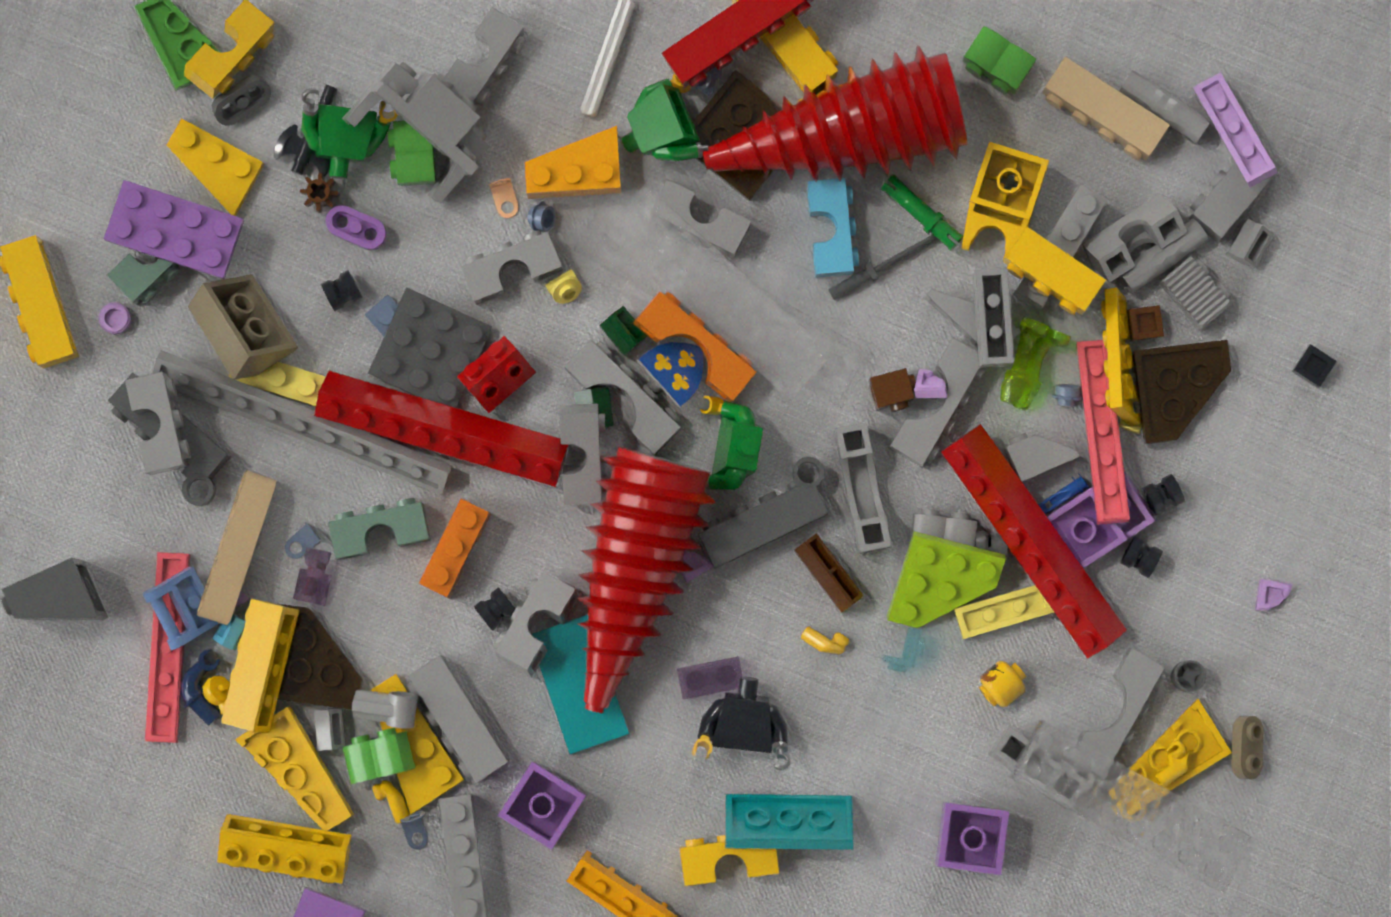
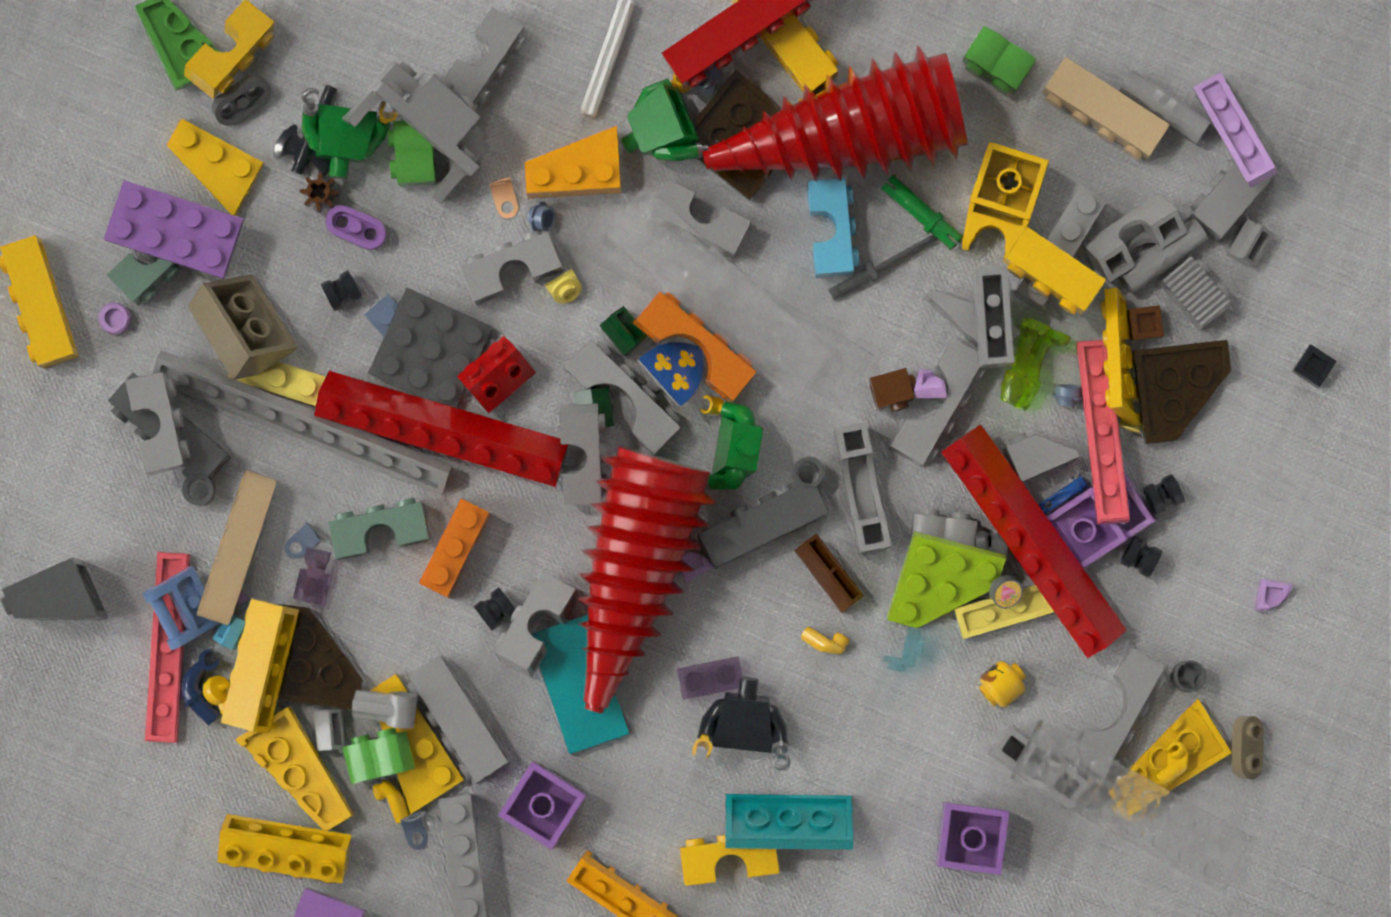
none -> tile [989,575,1023,609]

